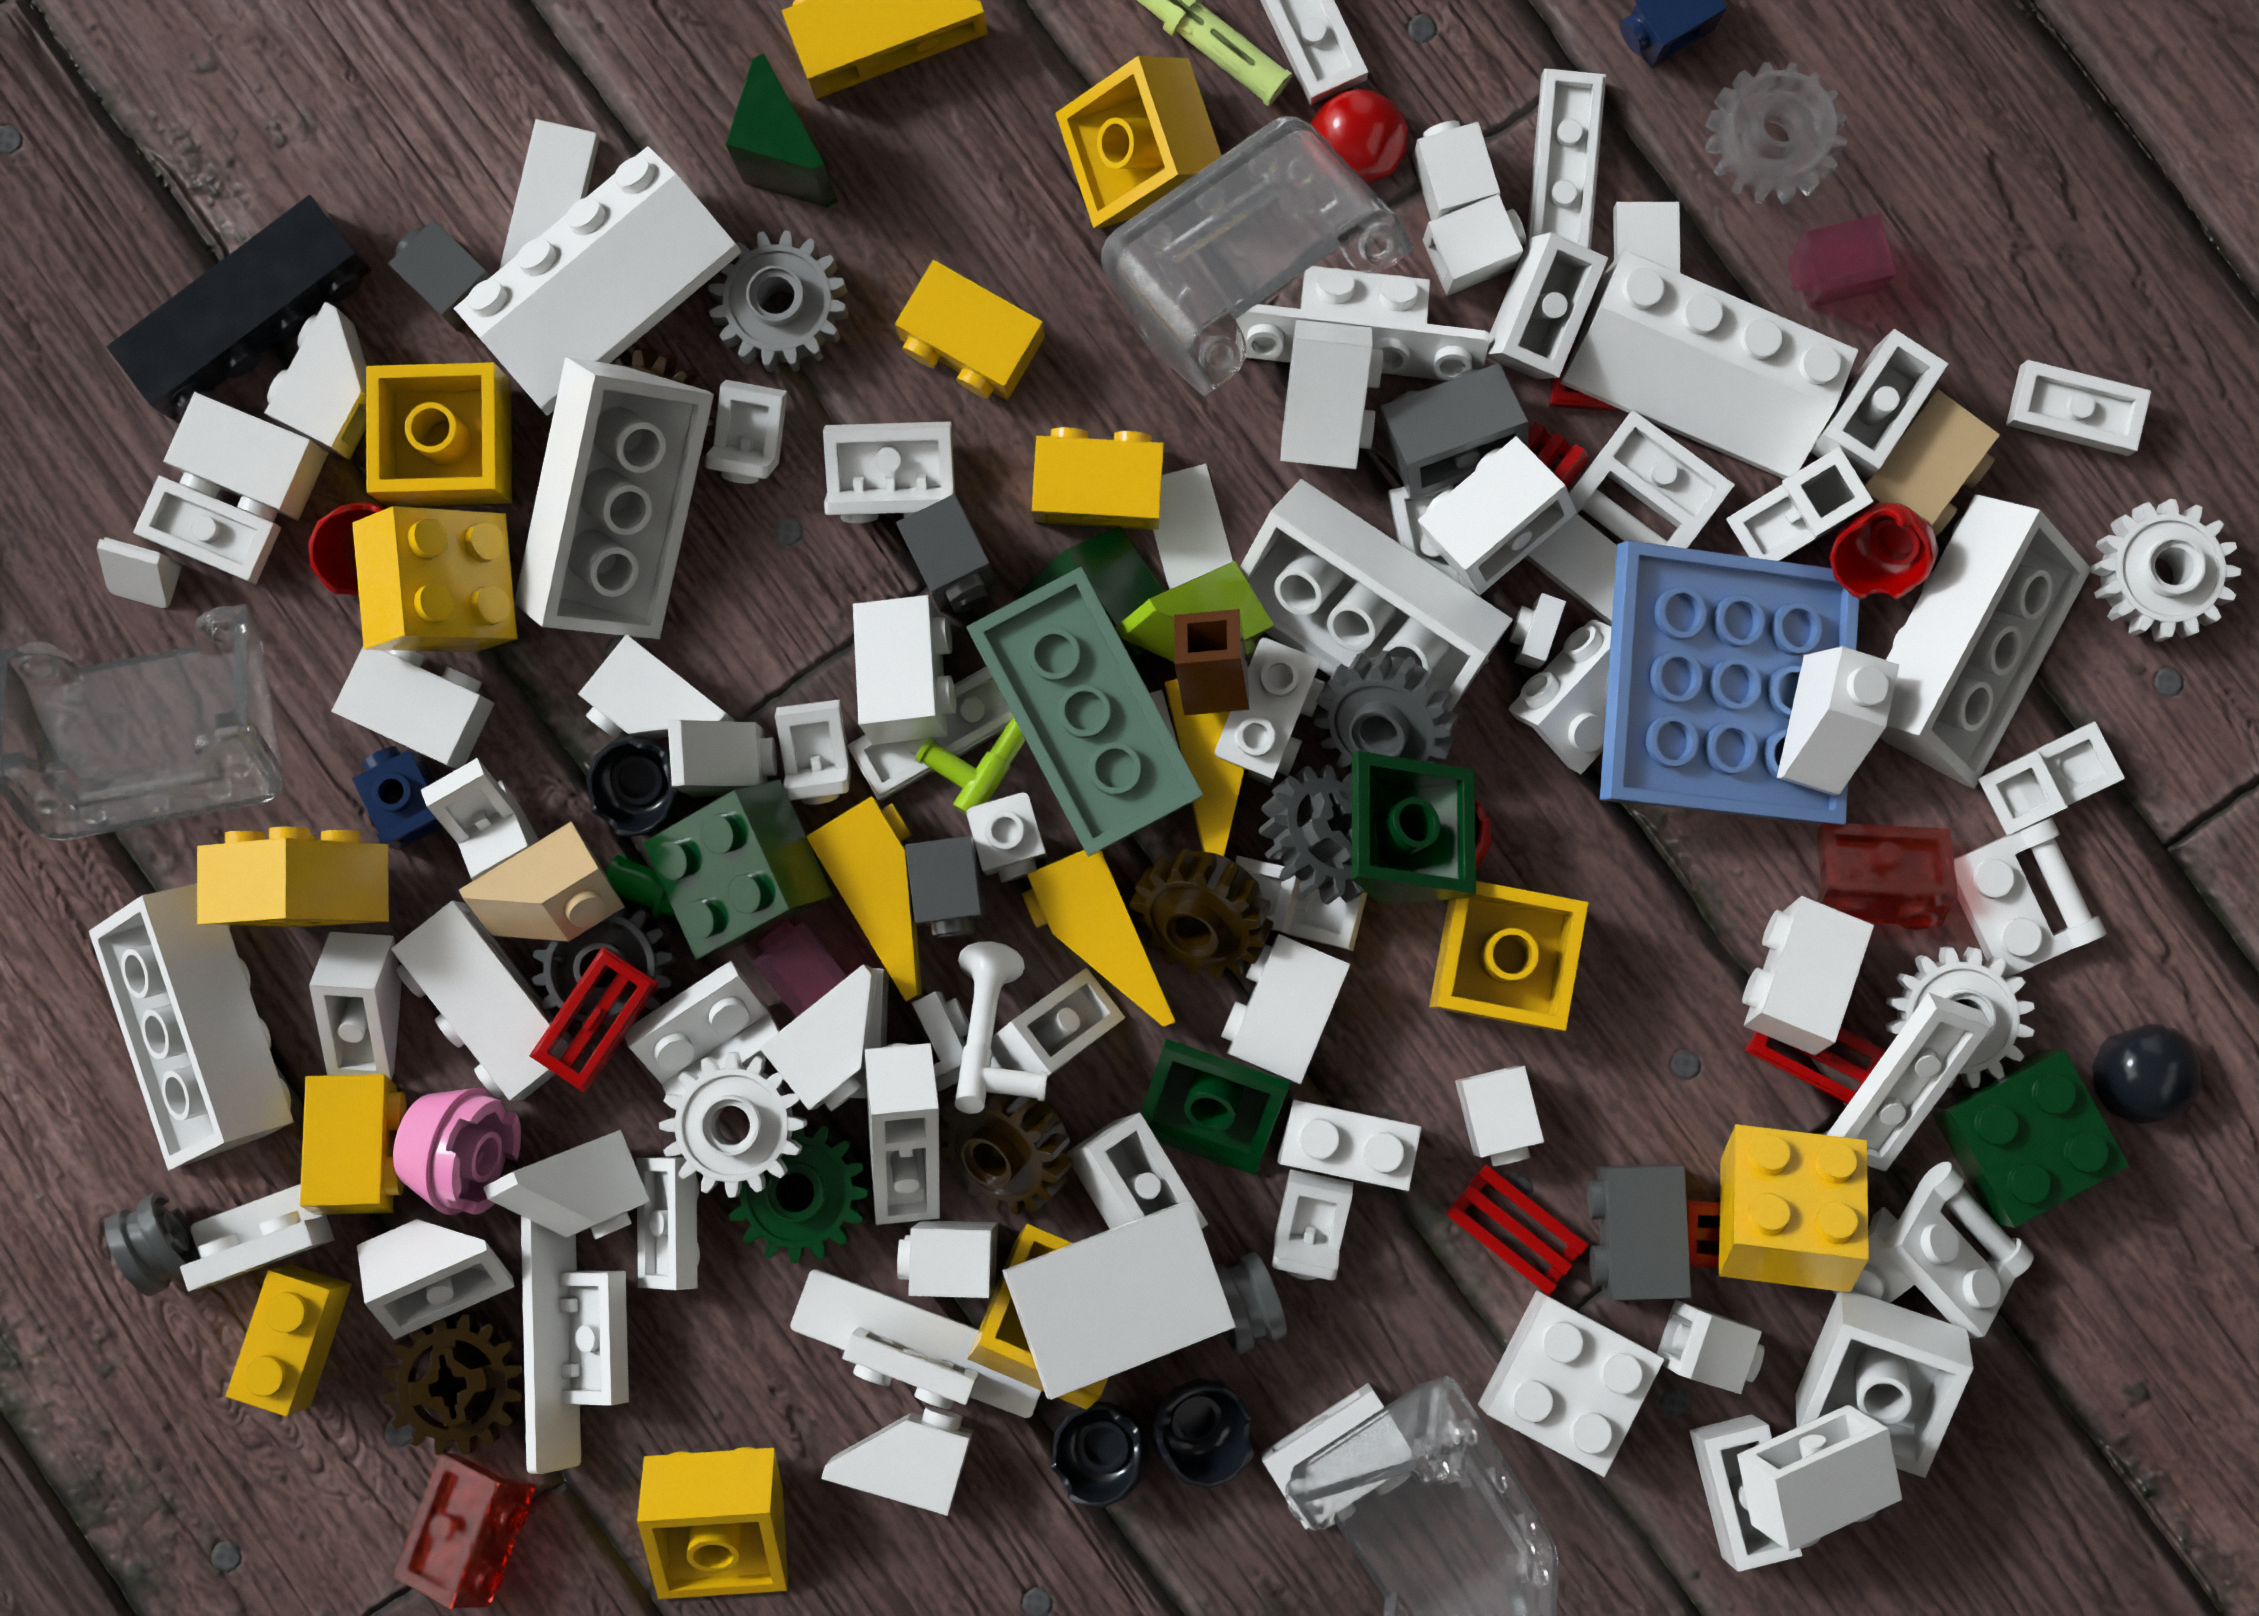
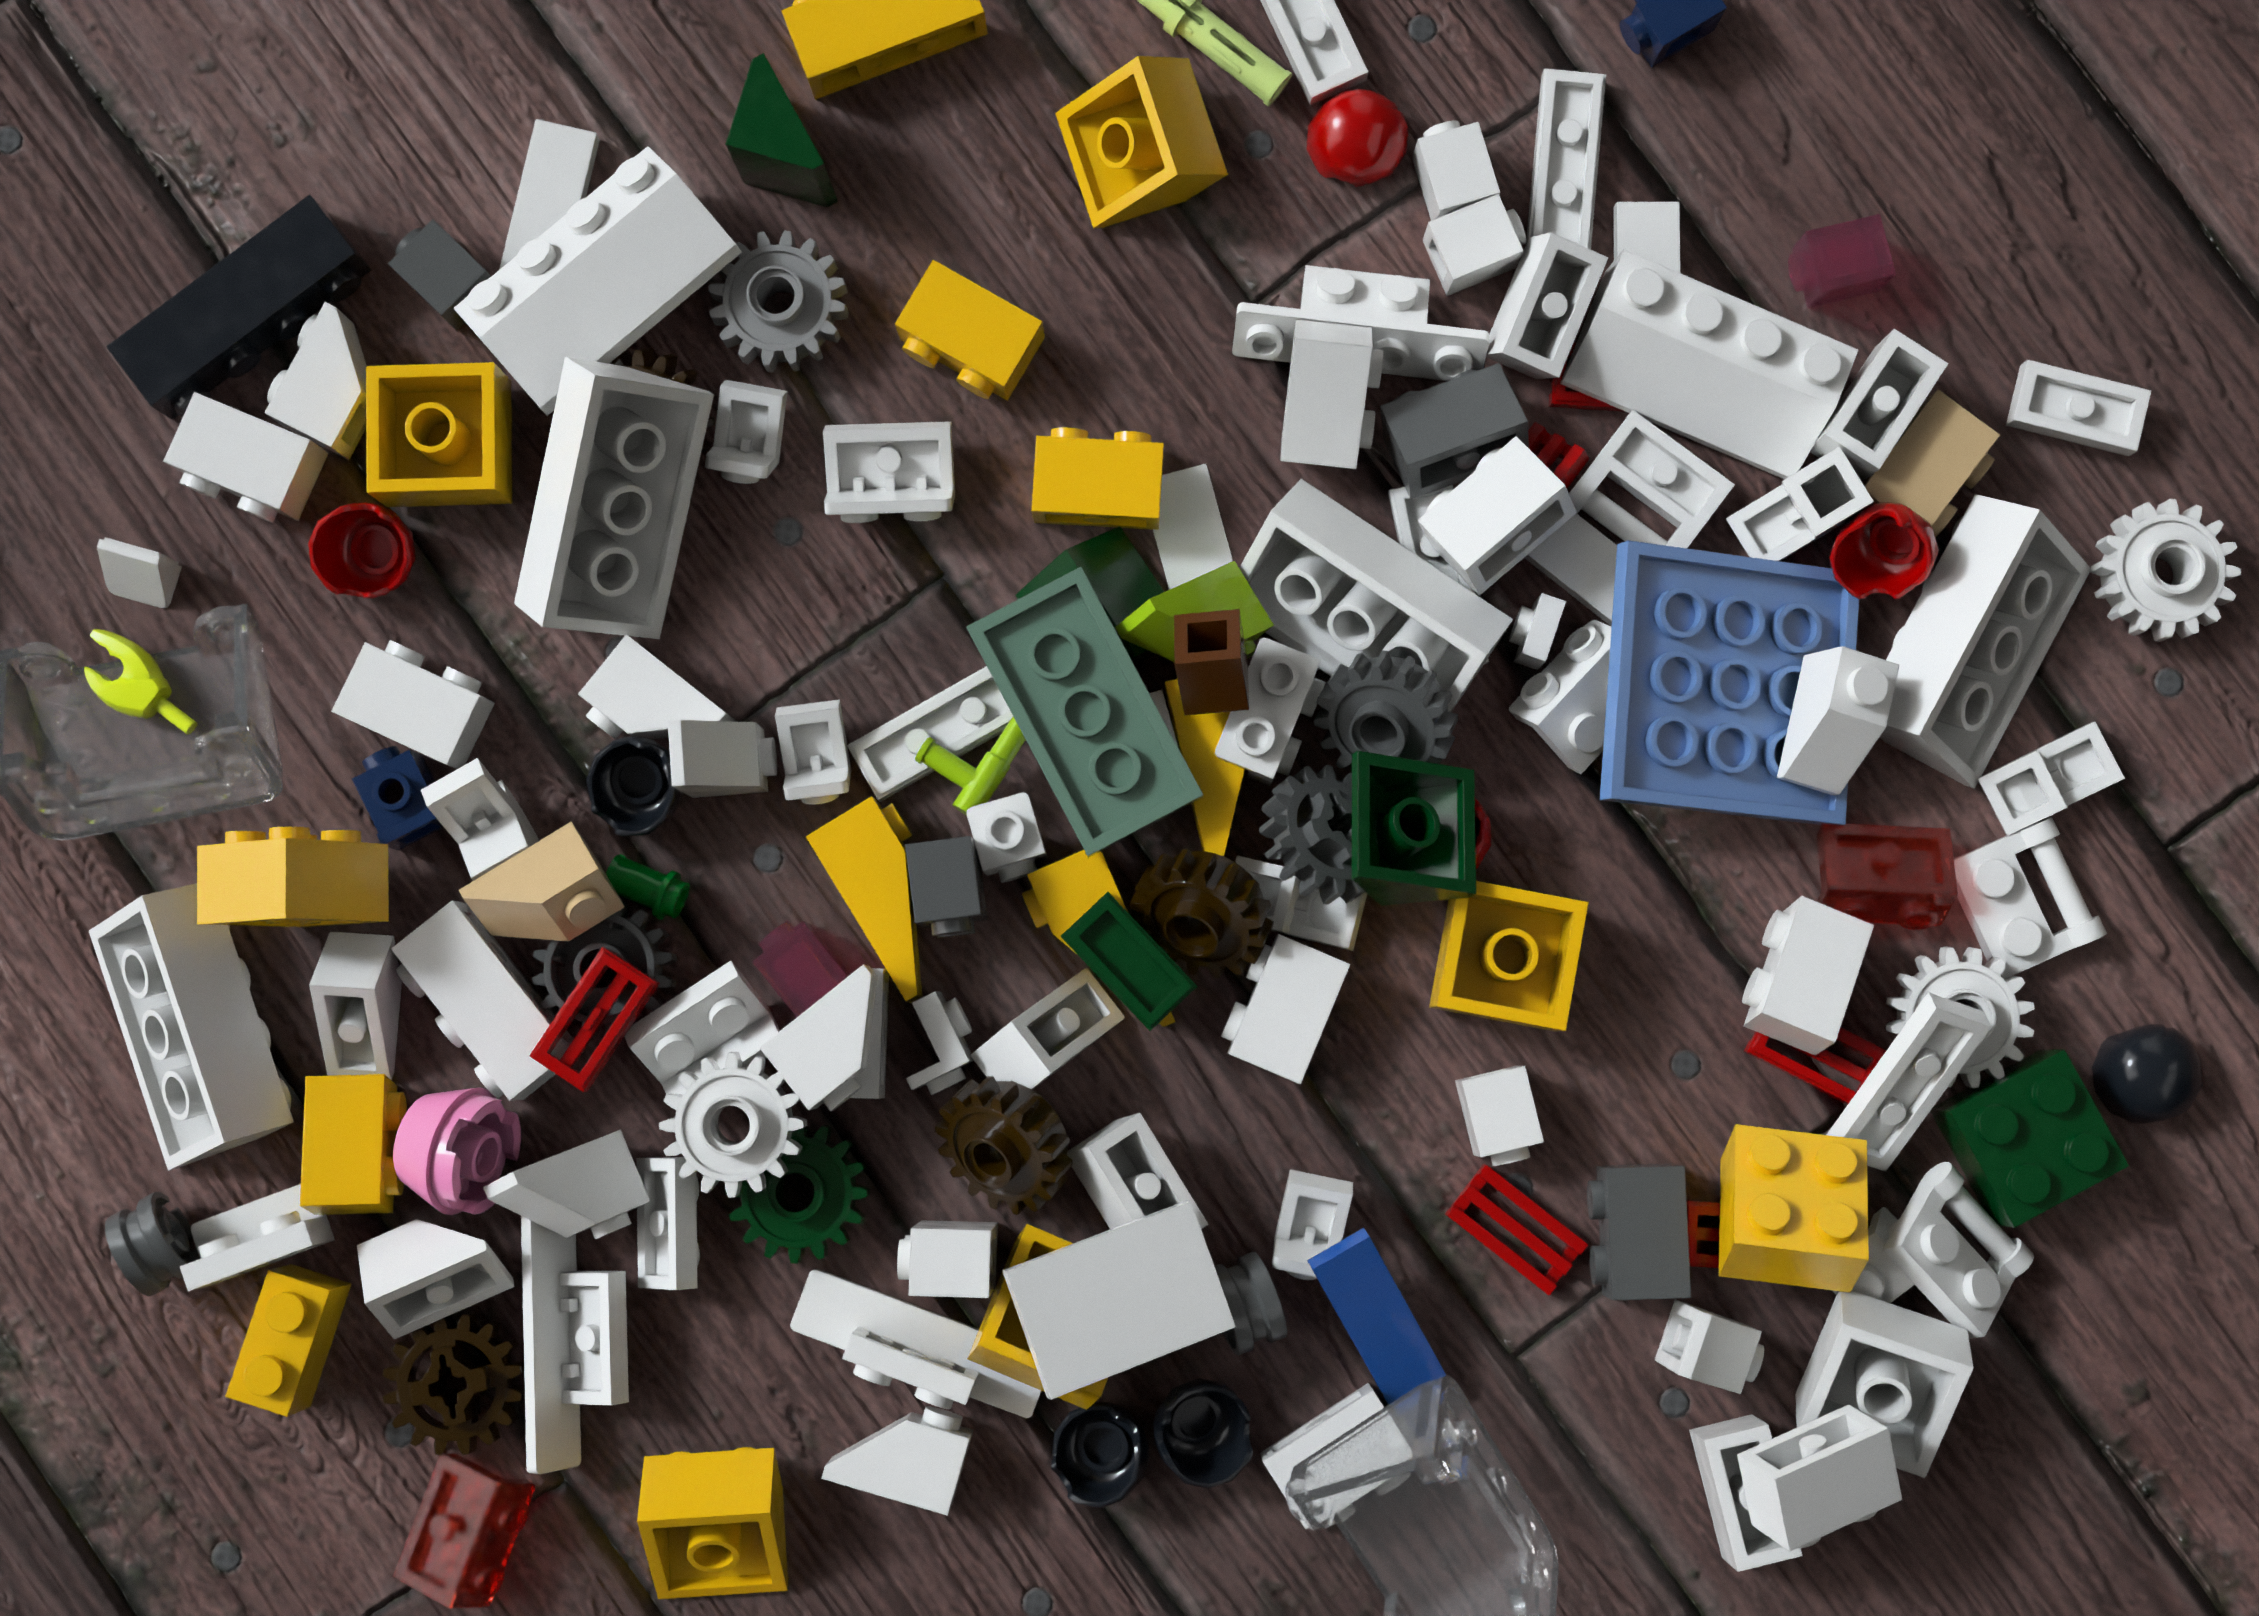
white plate [133,475,281,585] -> none
yellow brick [352,506,517,652] -> none
dark green brick [643,779,833,959] -> none
white brick [853,595,956,745] -> none
white slope [864,1043,940,1225] -> none
dark grey brick [896,493,996,613] -> none
white piece [955,941,1048,1114] -> none
clear windscreen [1101,116,1415,397] -> none
dark green slope [1141,1039,1290,1175] -> none
white brick [1277,1098,1421,1191] -> none
white brick [1478,1290,1664,1477] -> none
clear gear [1705,61,1848,204] -> none
none -> neon yellow hand [84,629,198,735]
none -> dark green tile [1061,892,1197,1031]
none -> blue tile [1307,1228,1454,1422]

